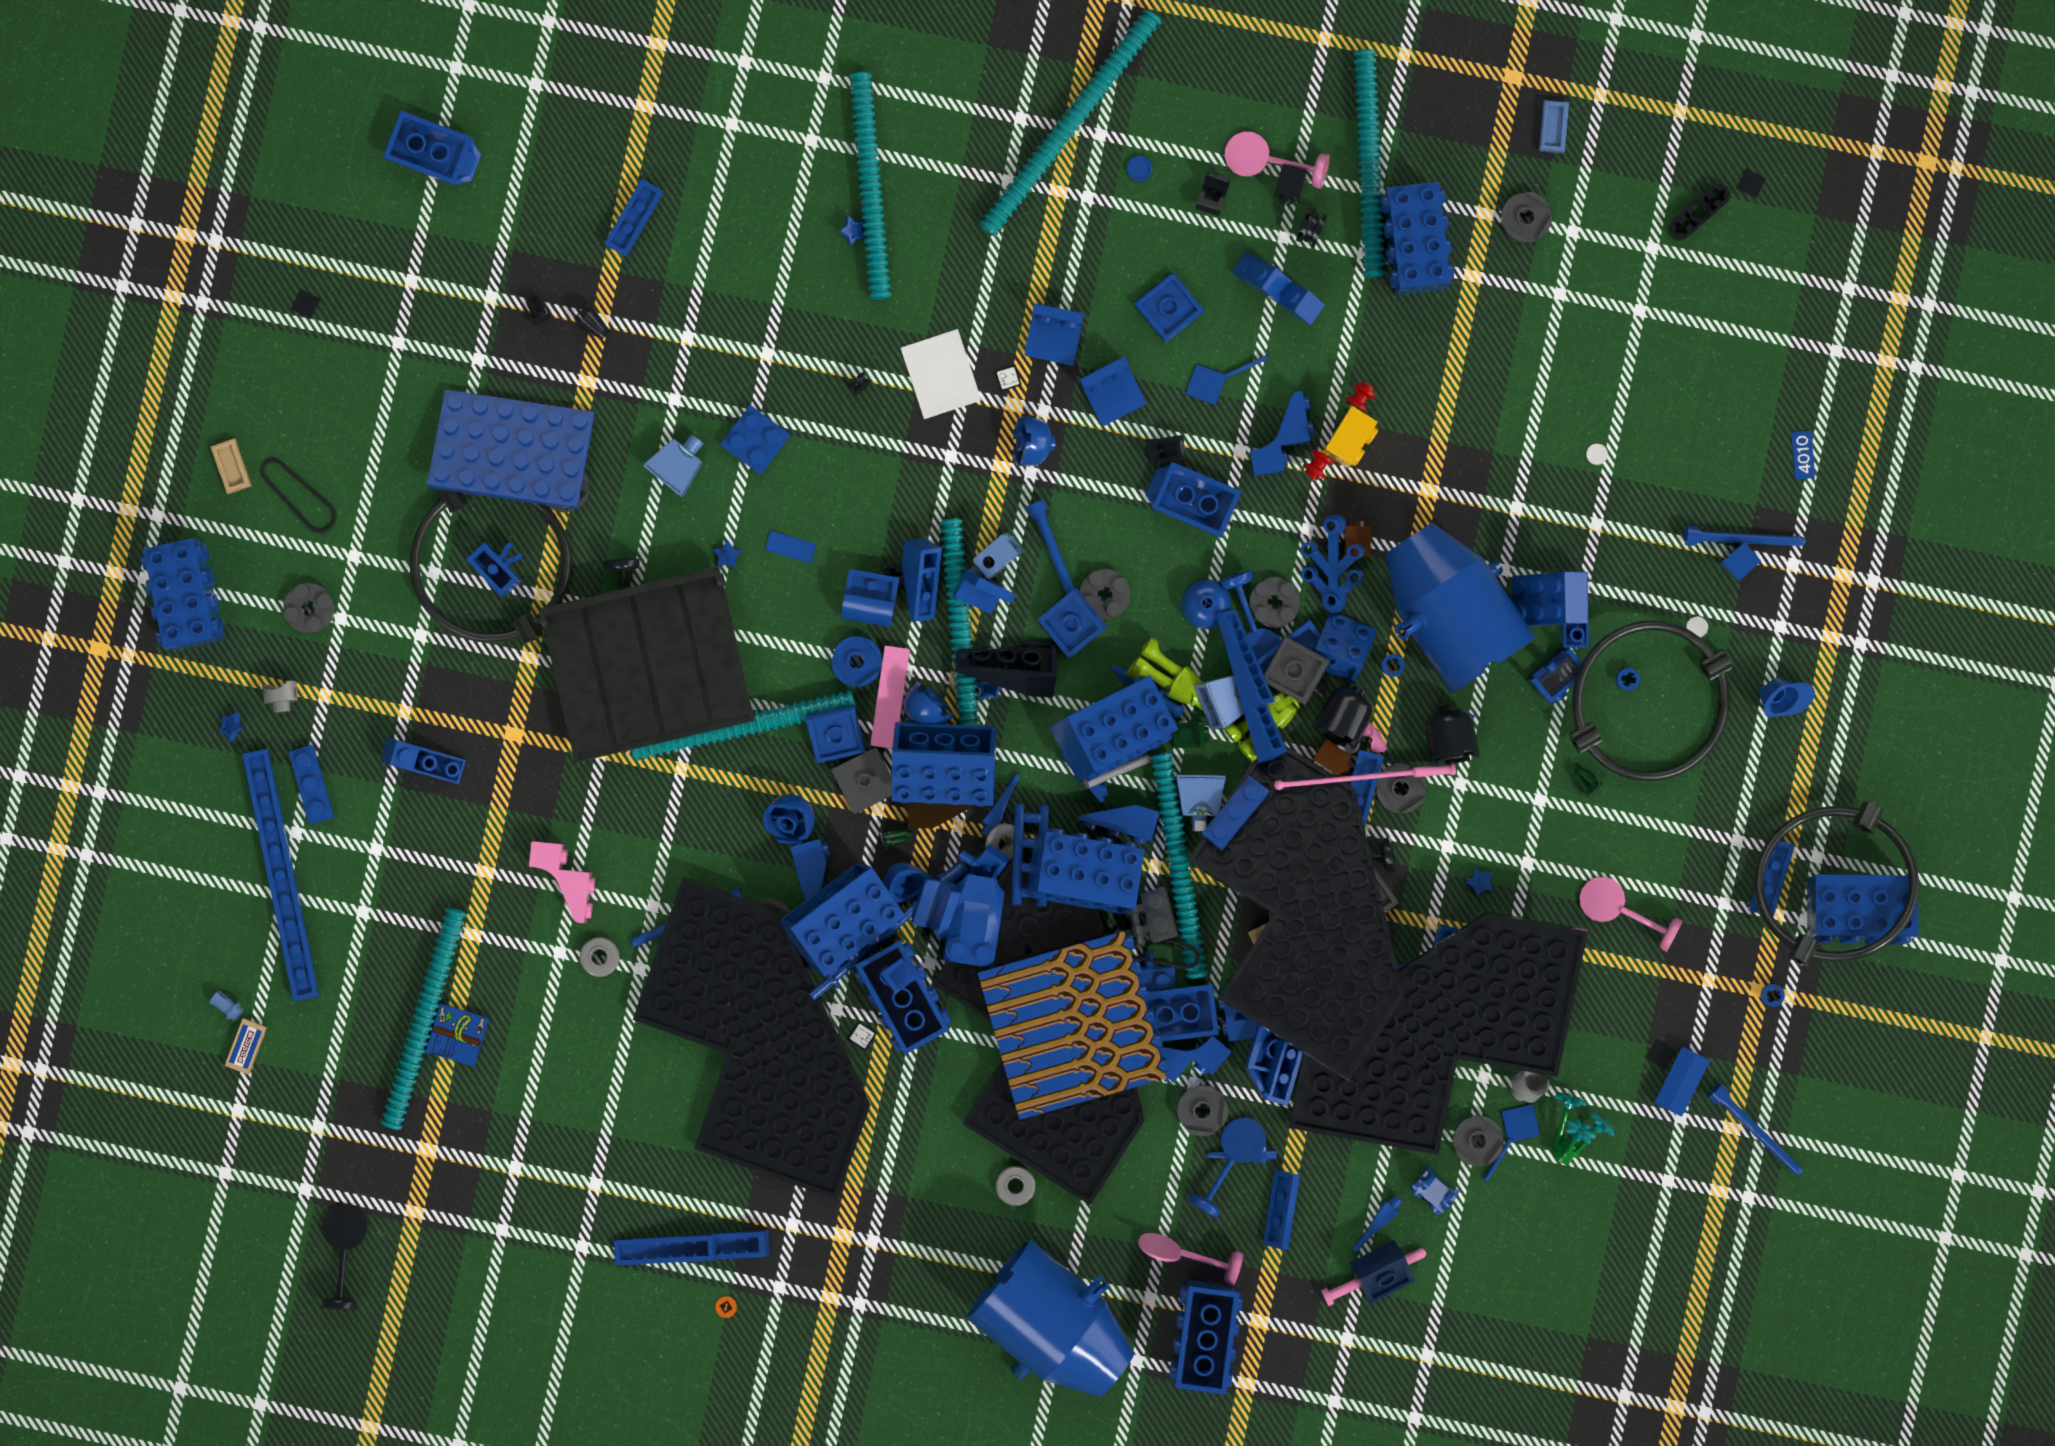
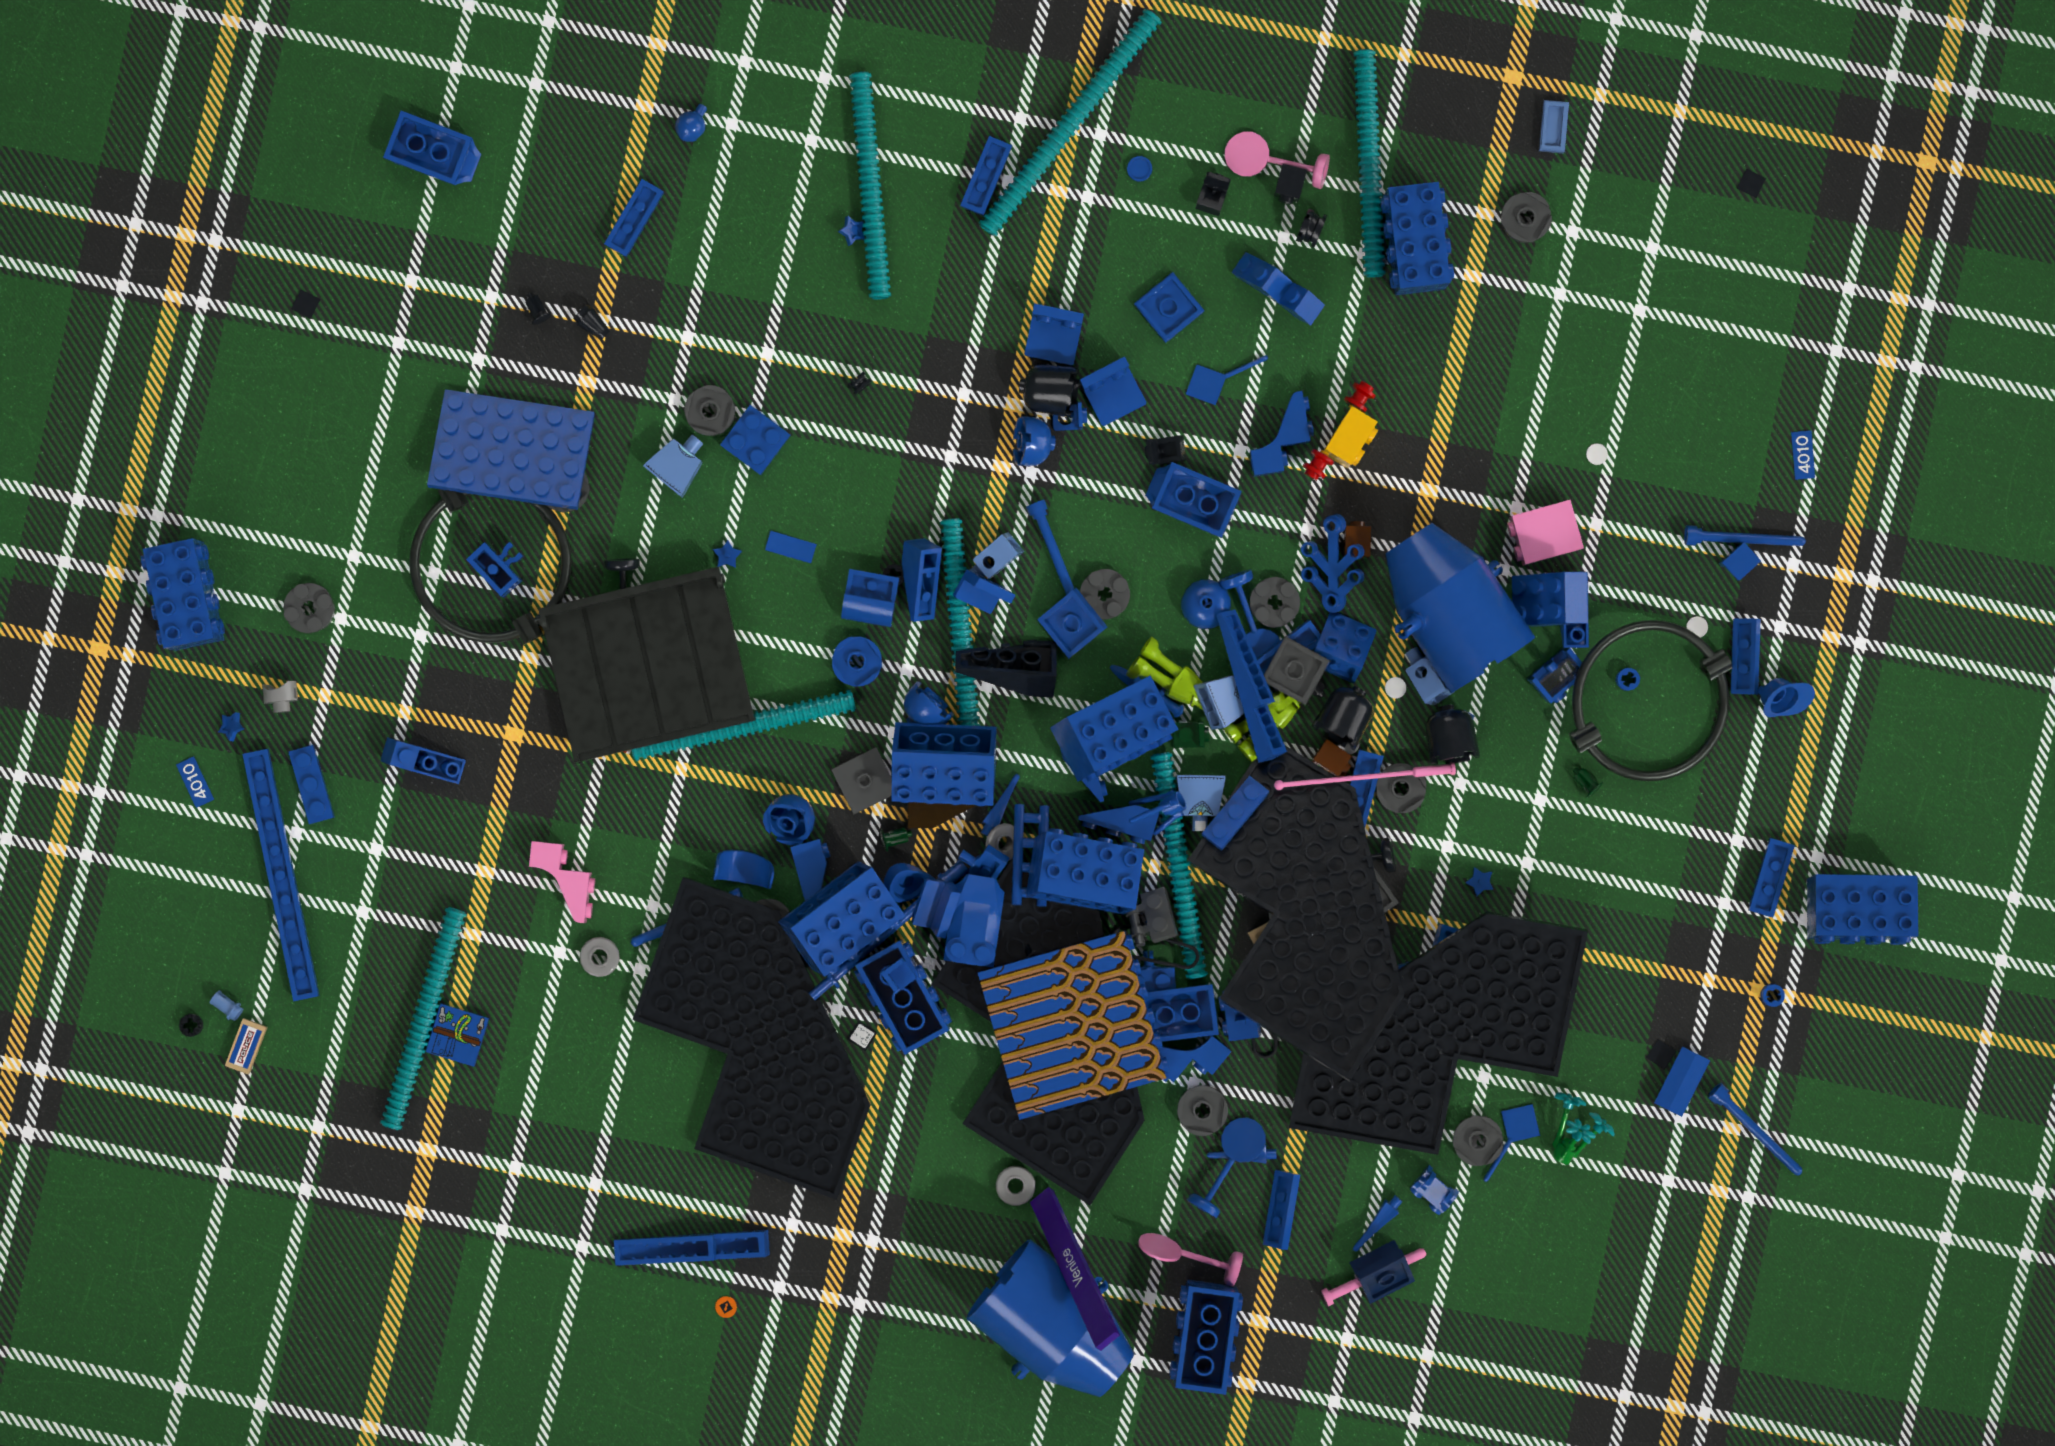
tan tile [210,438,252,494] -> none
black piece [260,458,337,533] -> none
black piece [321,1205,368,1310] -> none
blue tile [805,704,866,763] -> none
bright pink tile [870,646,910,749] -> none
white sticker [901,329,981,419] -> none
blue piece [976,681,1002,701] -> none
sticker [994,364,1022,392] -> none
light grey bar [1083,753,1151,788] -> none
blue wedge [1245,1025,1303,1106] -> none
bright pink piece [1363,722,1387,753] -> none
blue bush [1381,654,1405,677] -> none
light grey piece [1511,1070,1550,1103] -> none
bright pink piece [1580,877,1683,952] -> none
black beam [1668,184,1730,241] -> none
pearl dark grey piece [1754,801,1919,967] -> none
none -> blue sticker [176,756,214,808]
none -> black bush [179,1014,203,1037]
none -> blue piece [675,104,707,142]
none -> dark grey plate [684,385,735,436]
none -> blue piece [712,850,774,889]
none -> blue plate [960,136,1012,216]
none -> black cylinder [1019,364,1079,418]
none -> dark purple tile [1030,1187,1120,1351]
none -> blue bracket [1053,402,1087,431]
none -> blue plant [1129,790,1186,835]
none -> white sticker [1385,677,1406,698]
none -> medium blue torso [1404,647,1455,705]
none -> bright pink brick [1507,500,1584,566]
none -> blue plate [1731,618,1761,695]

